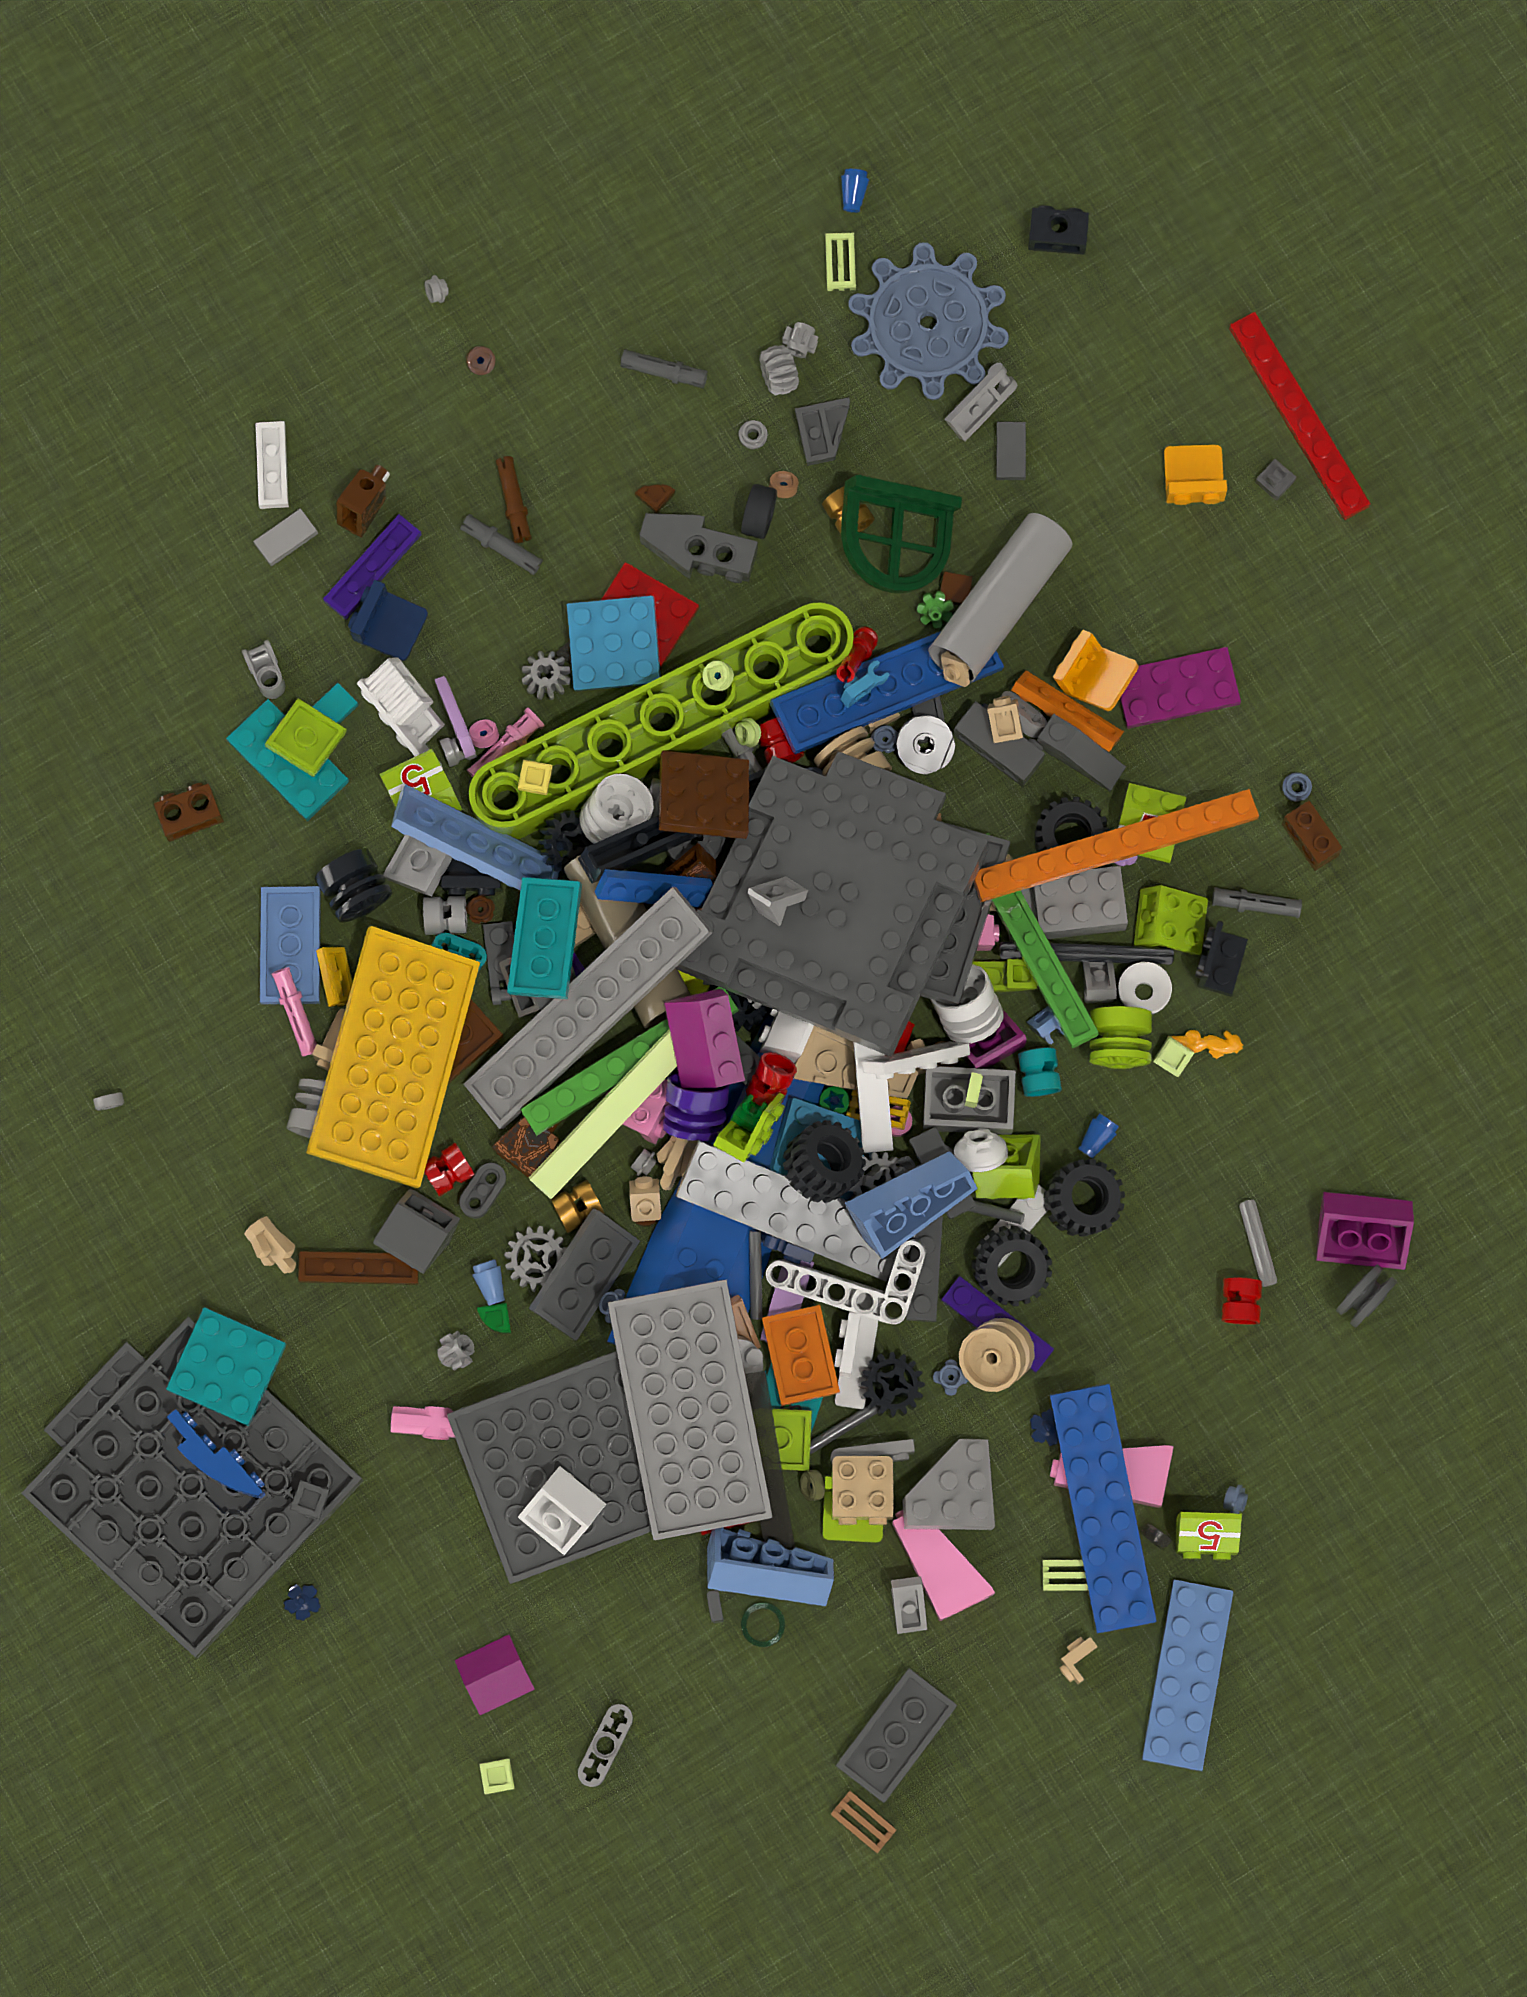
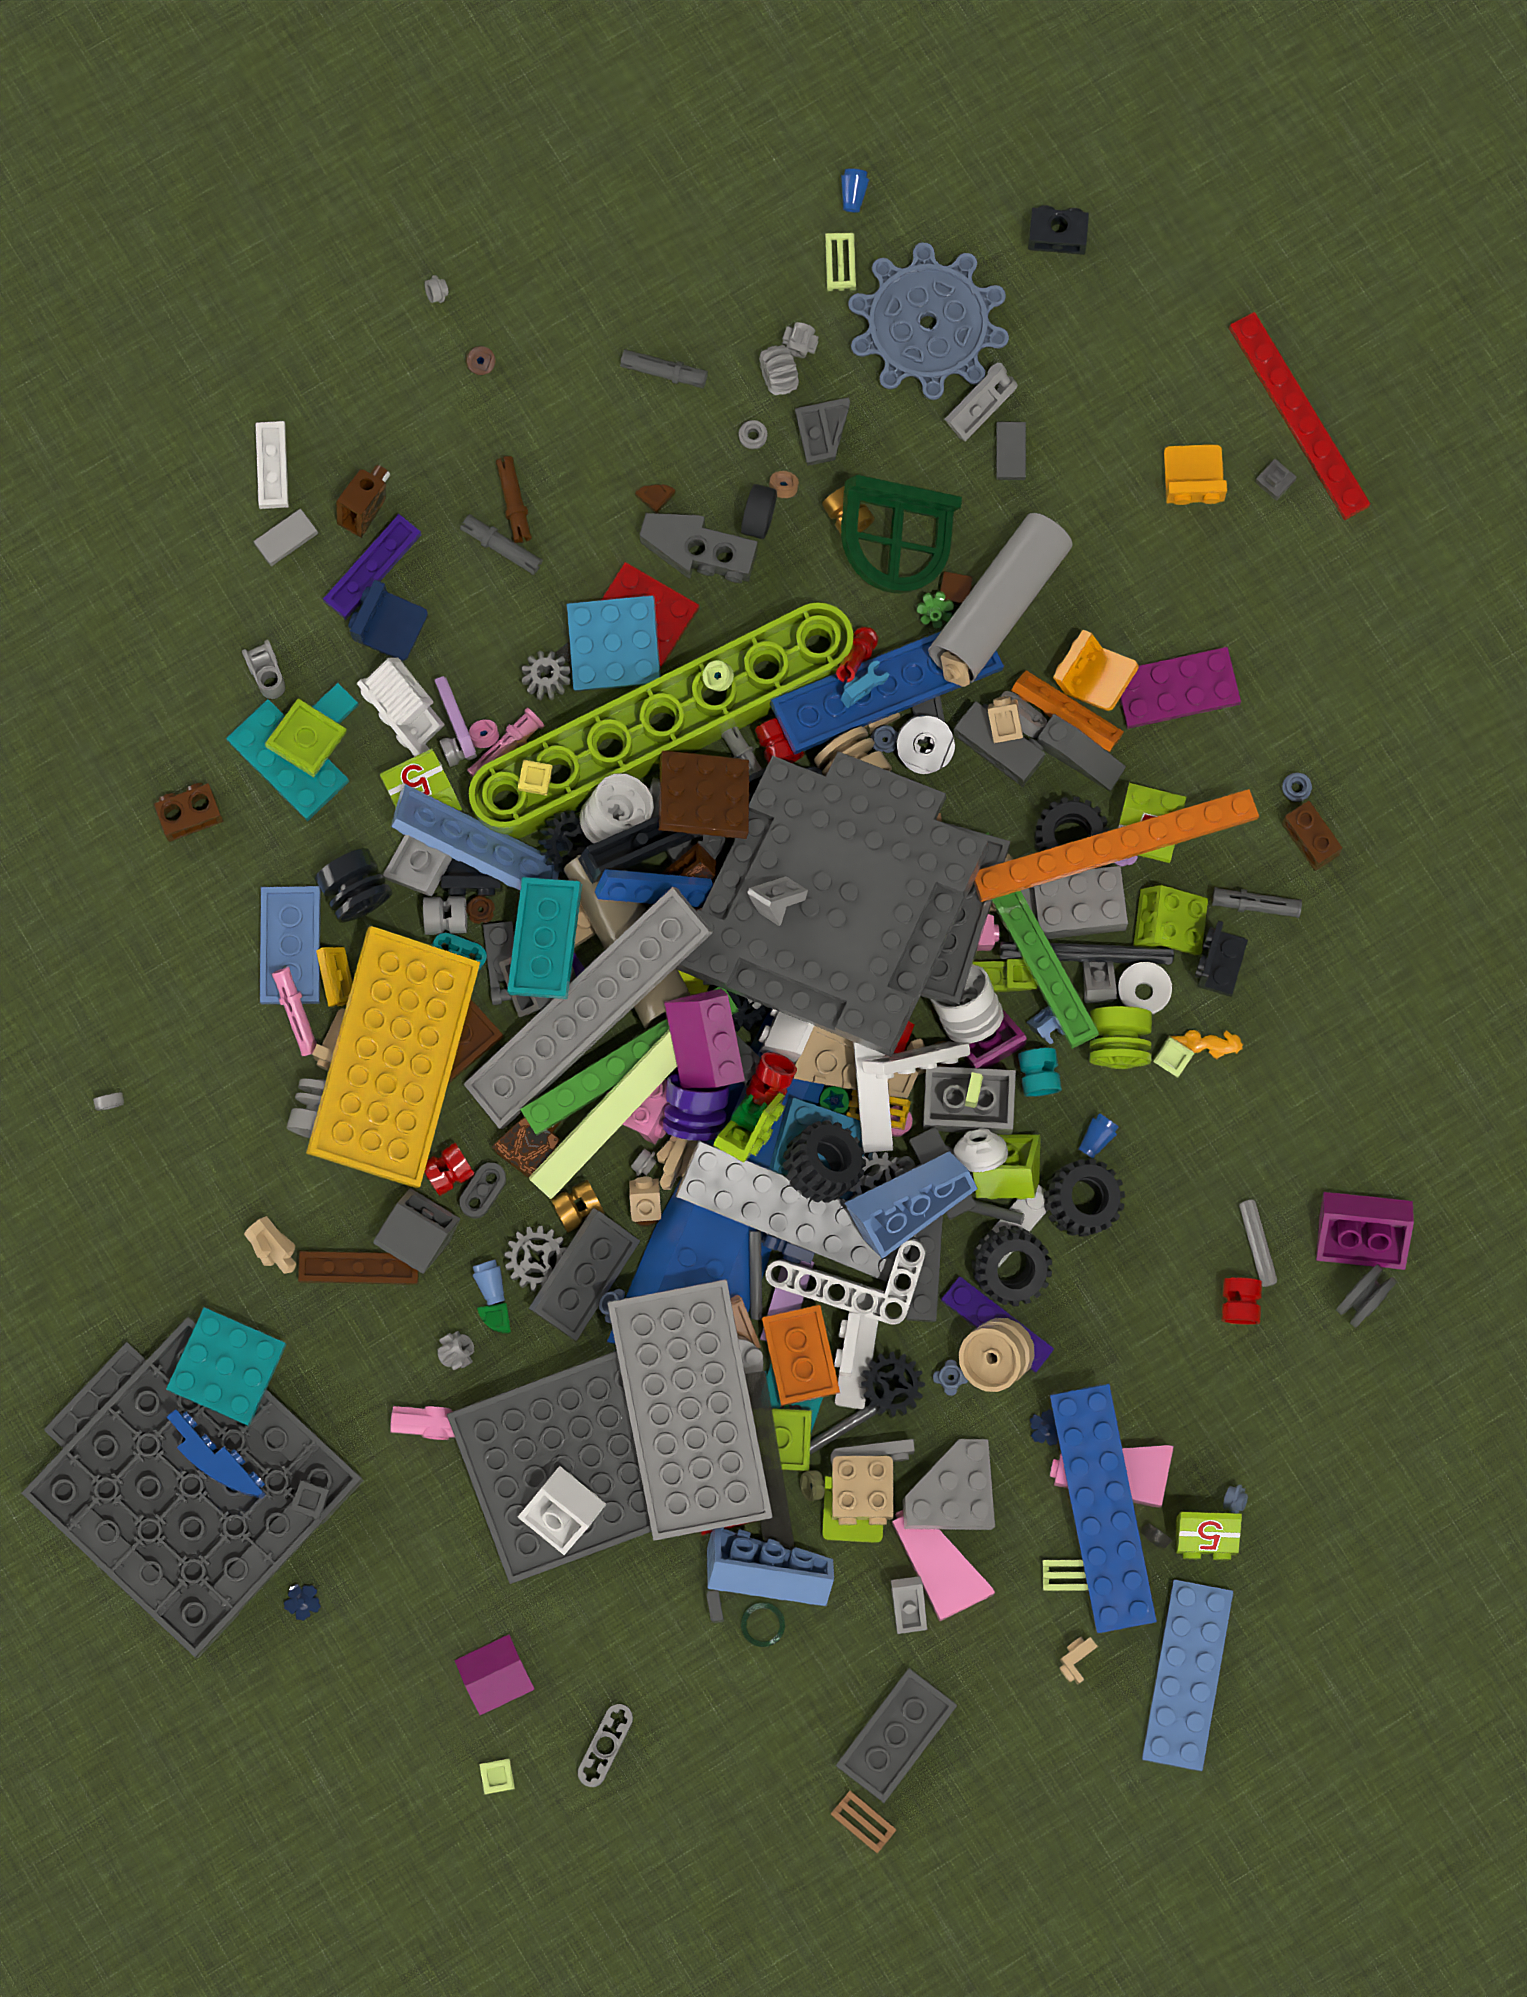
yellowish green plate [735,718,761,747] -> none

